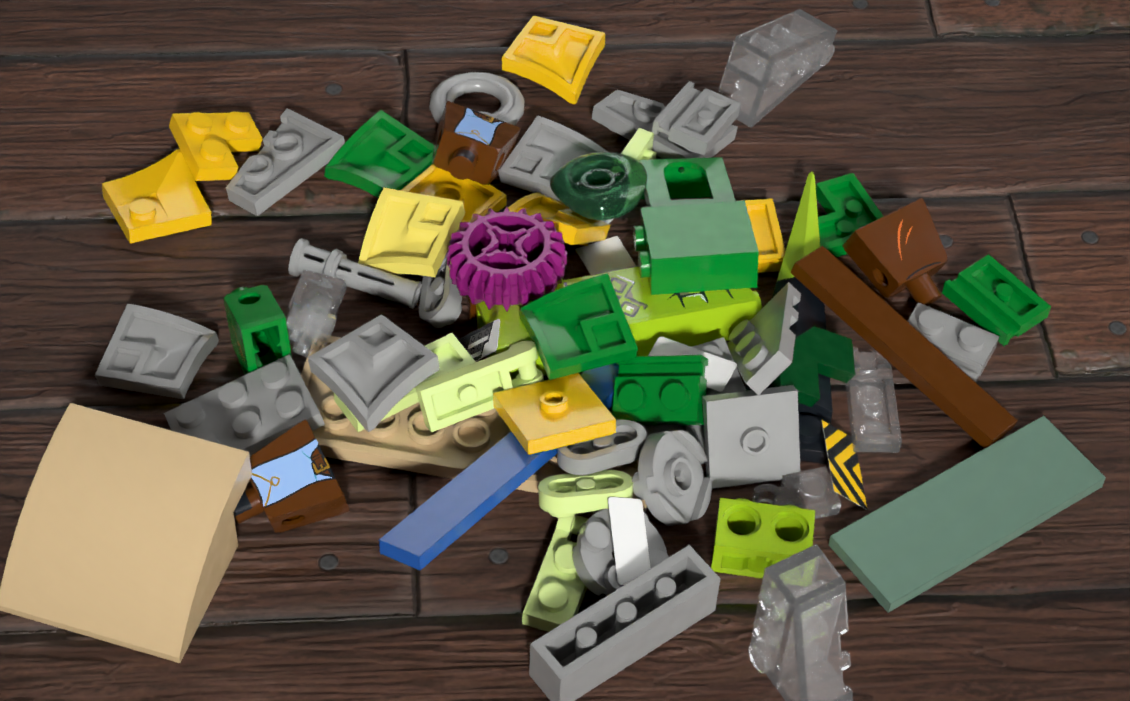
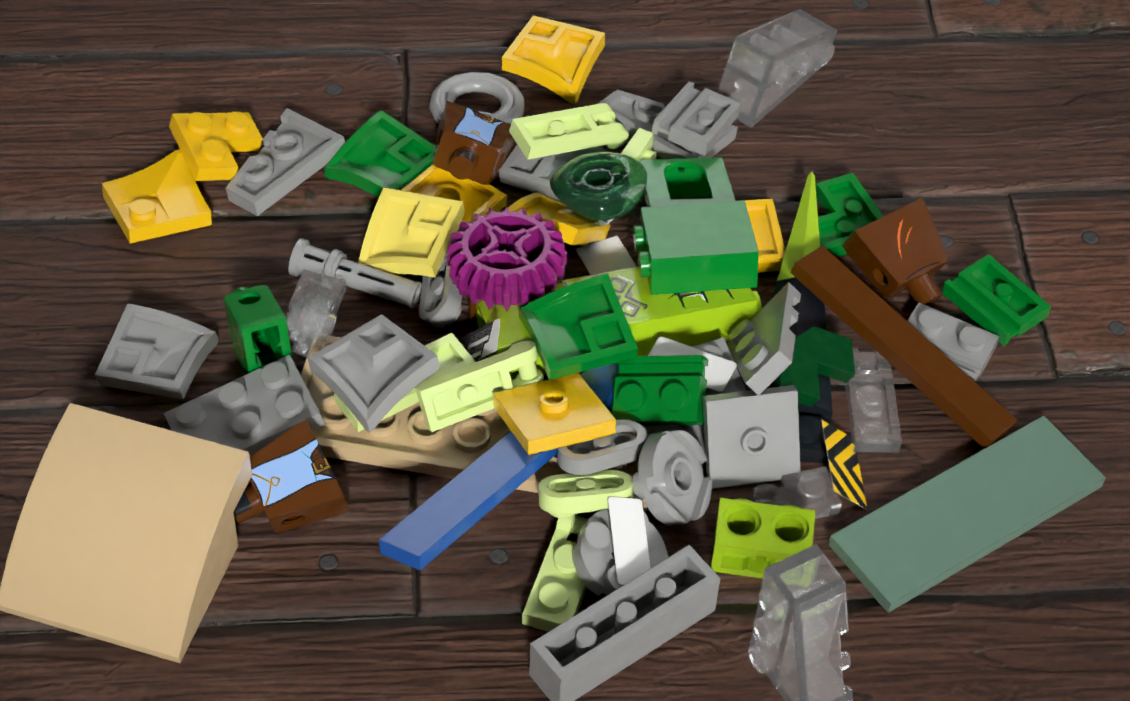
none -> yellowish green plate [509,103,629,160]

